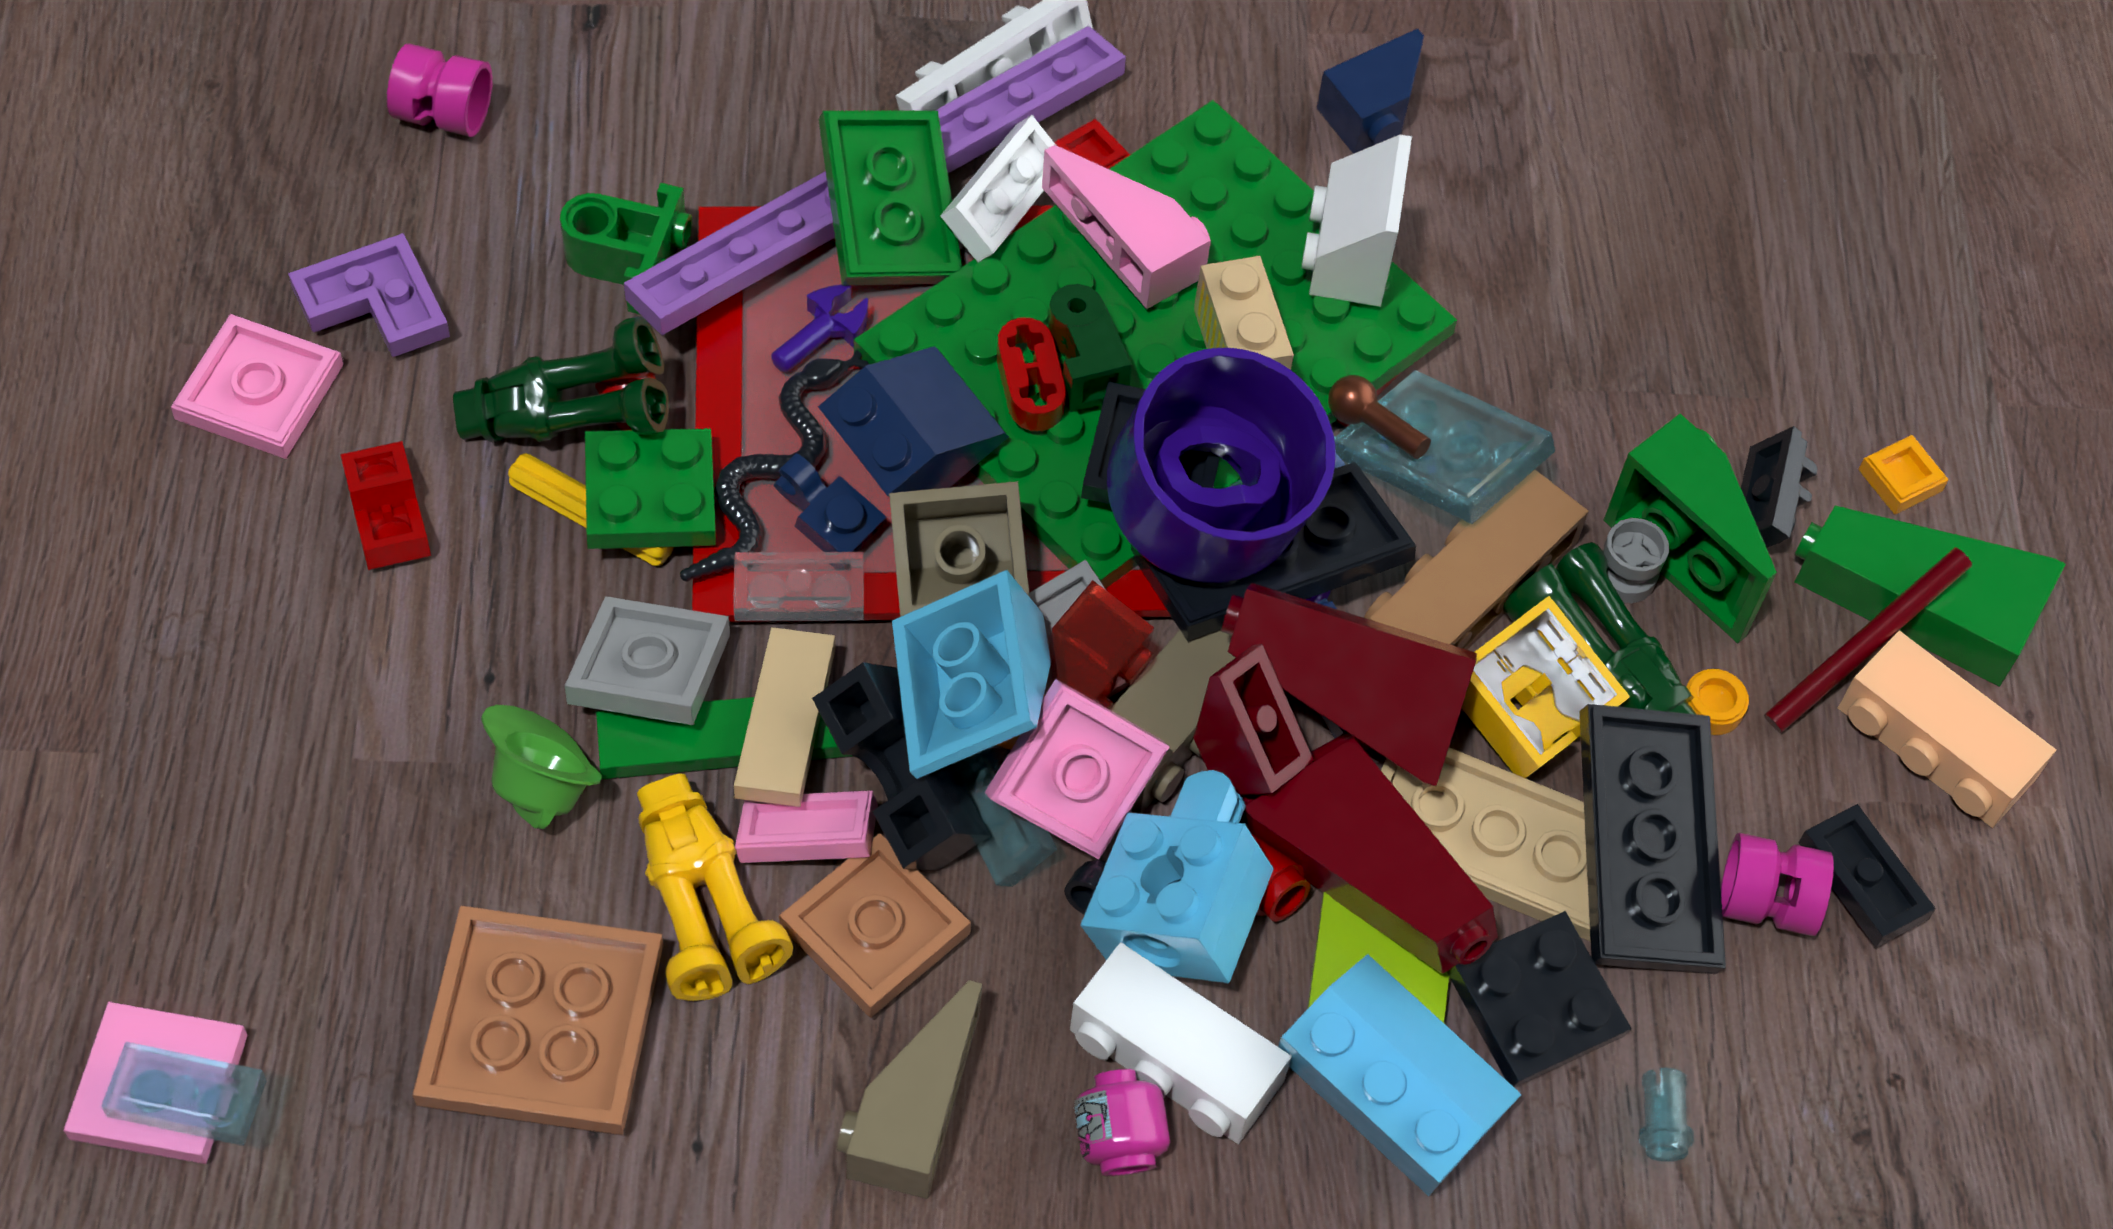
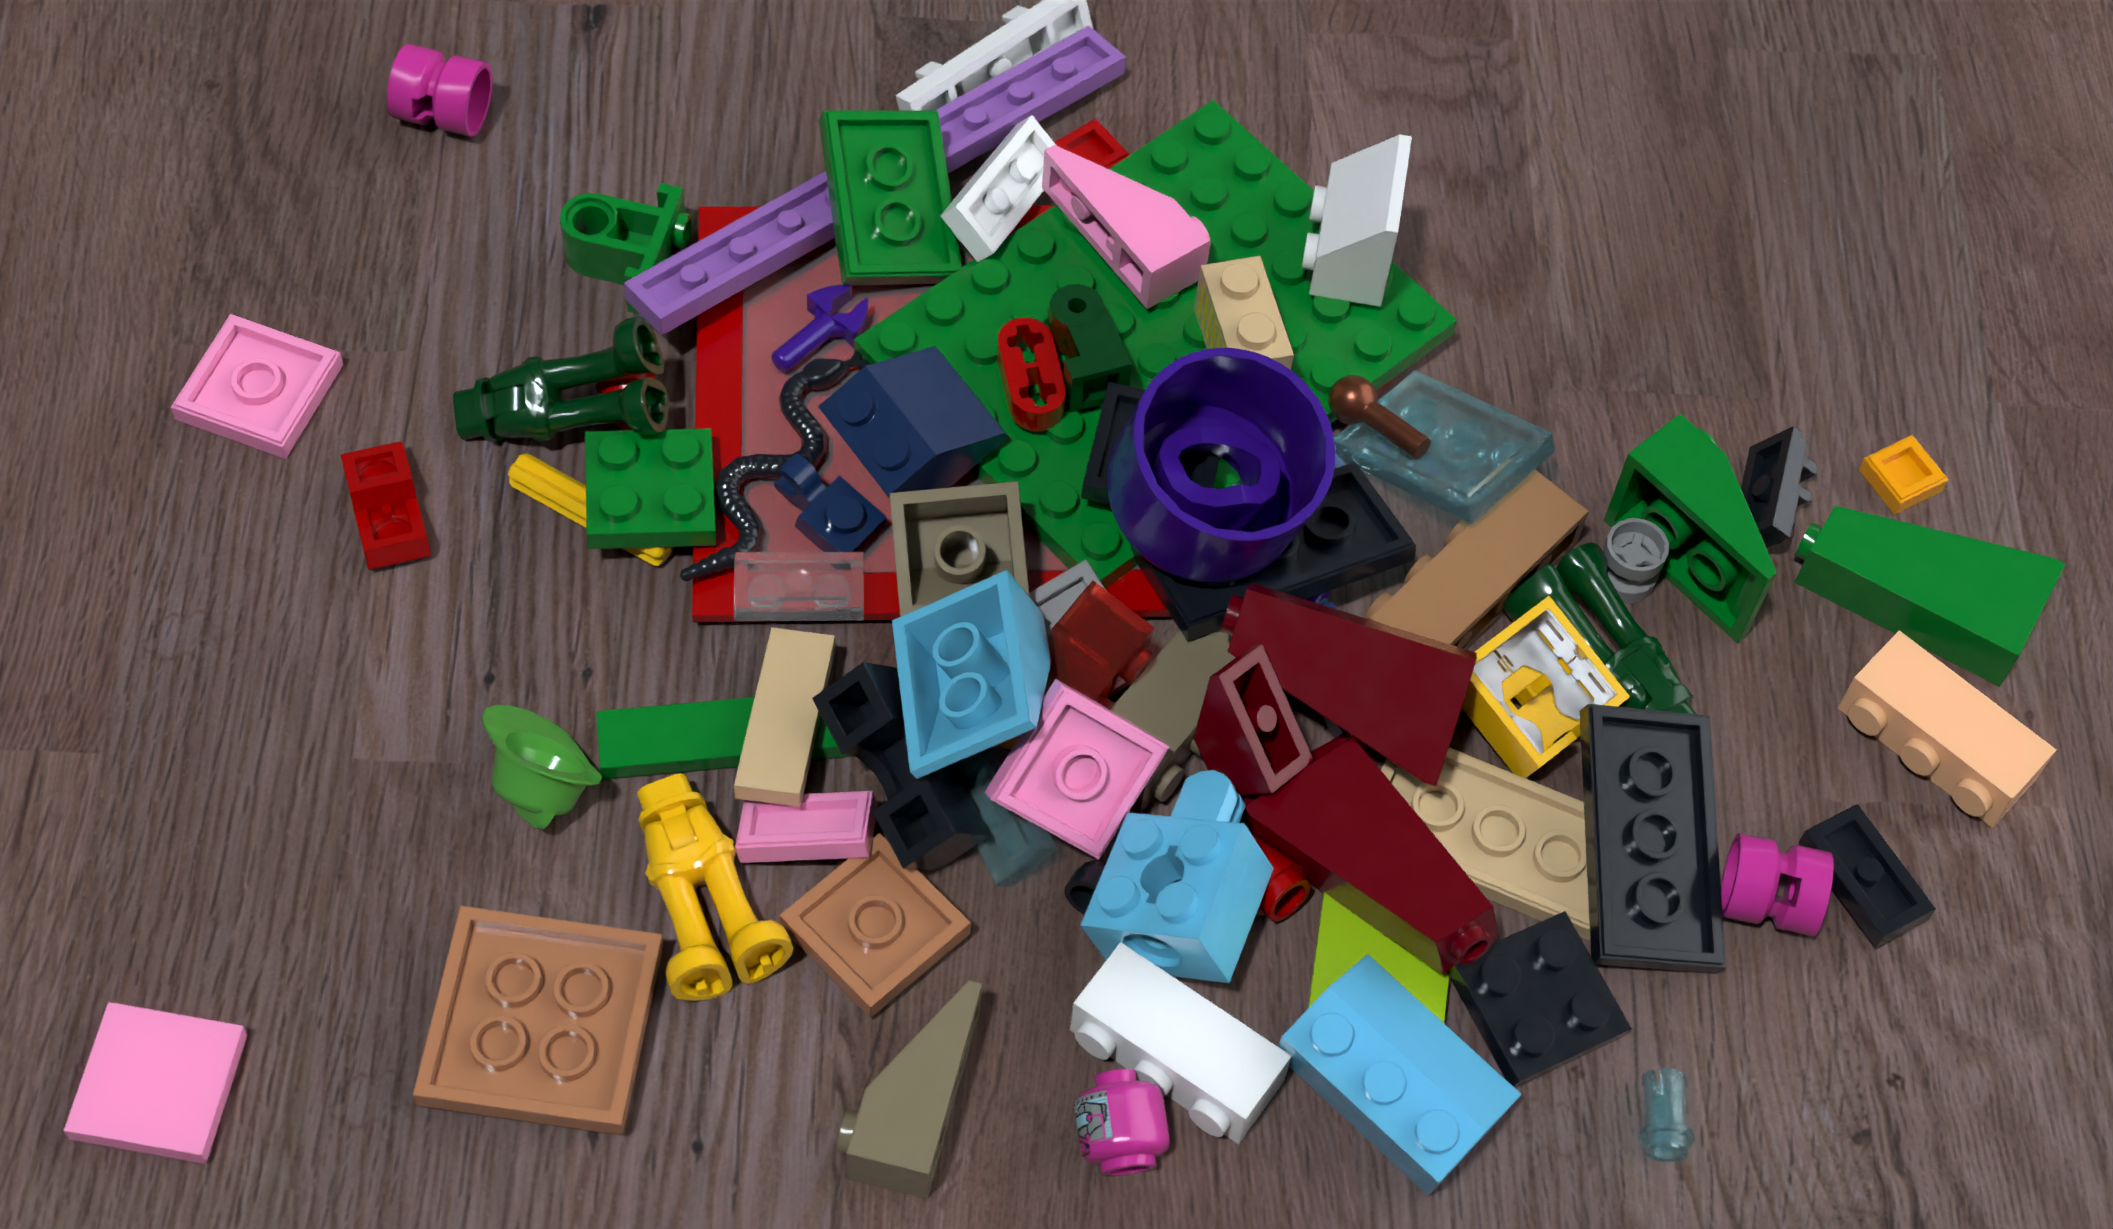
clear light blue plate [101,1042,267,1146] -> none
medium lavender plate [288,233,450,357] -> none
light grey plate [564,596,730,725] -> none
dark blue slope [1316,28,1424,154] -> none
light orange tile [1686,669,1749,735] -> none
dark red bar [1764,547,1972,733] -> none

